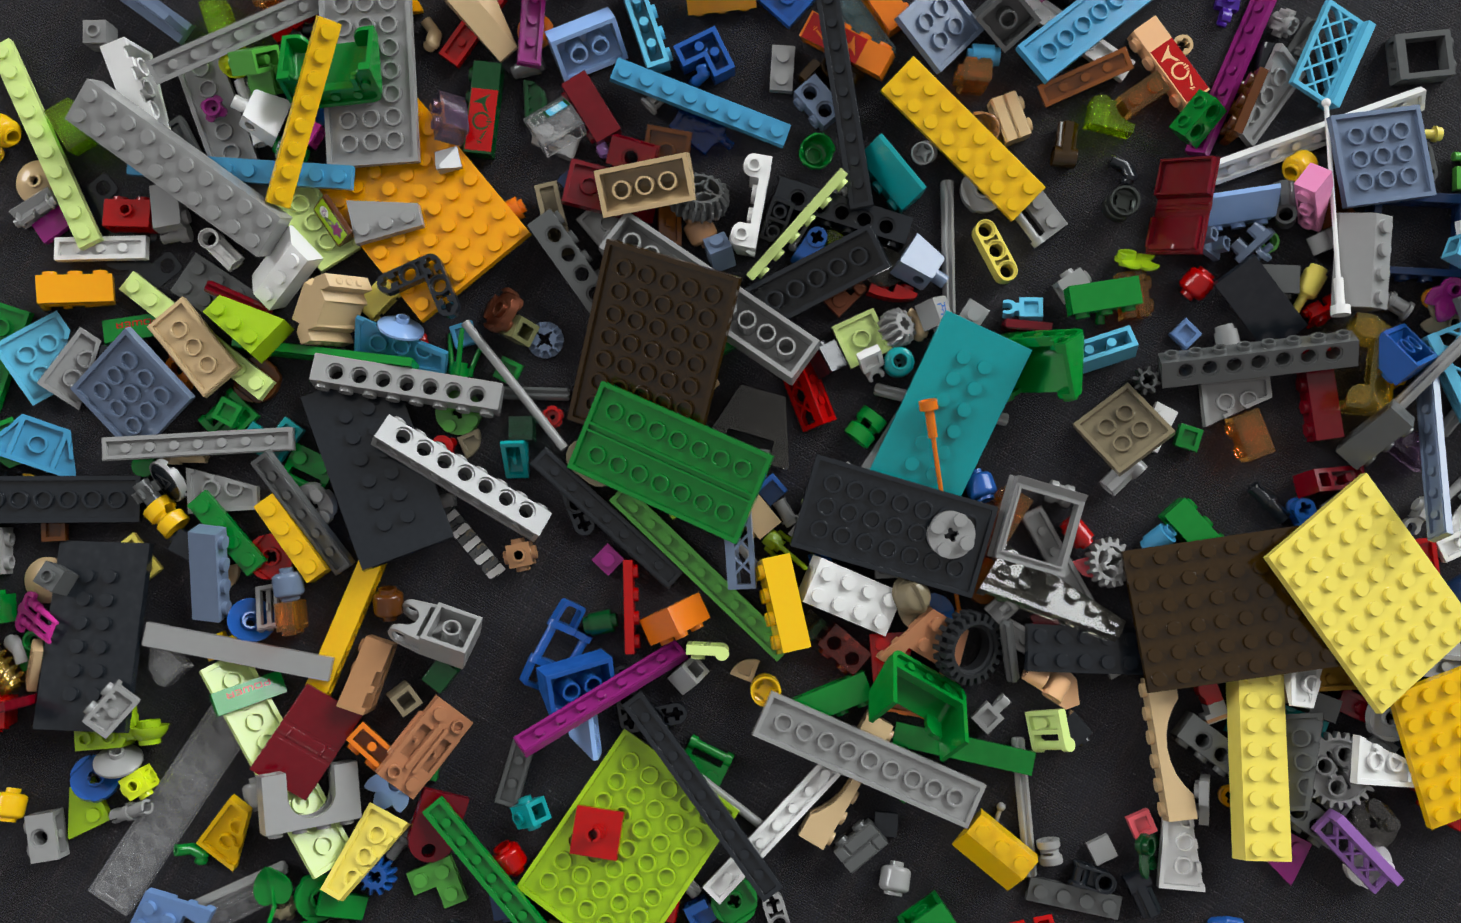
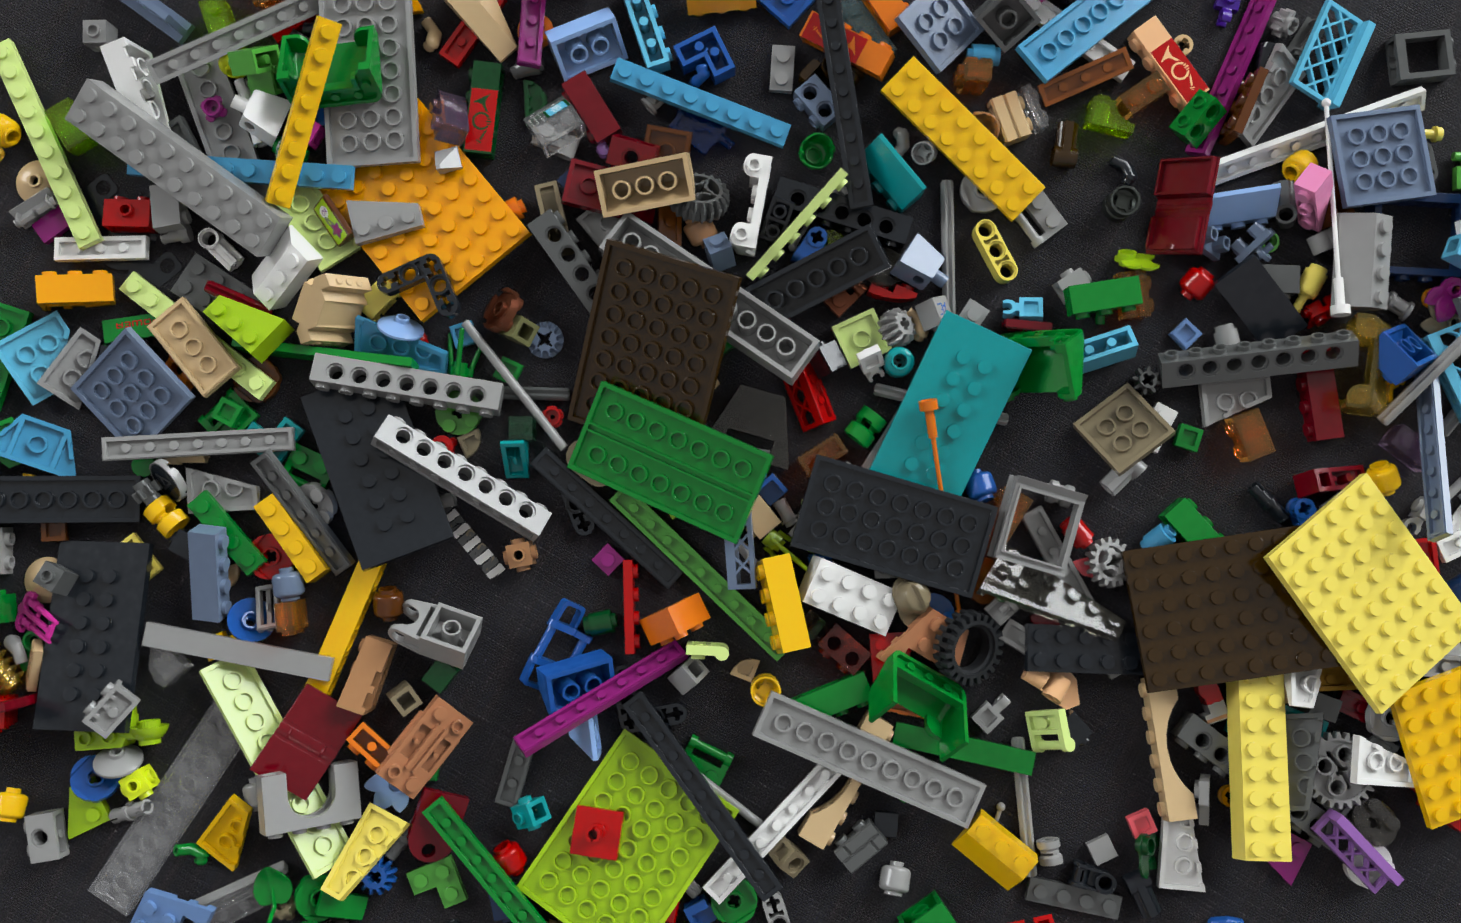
tile [209,671,288,717] -> none
light grey plate [926,511,976,559] -> none
dark grey axle [999,620,1020,683] -> none
dark grey brick [1336,399,1415,470] -> none
none -> dark tan brick [768,836,810,878]
none -> clear orange brick [796,434,848,478]
none -> light grey arm [893,127,910,157]
none -> clear plate [1017,84,1049,135]
none -> yellow head [1366,460,1401,496]

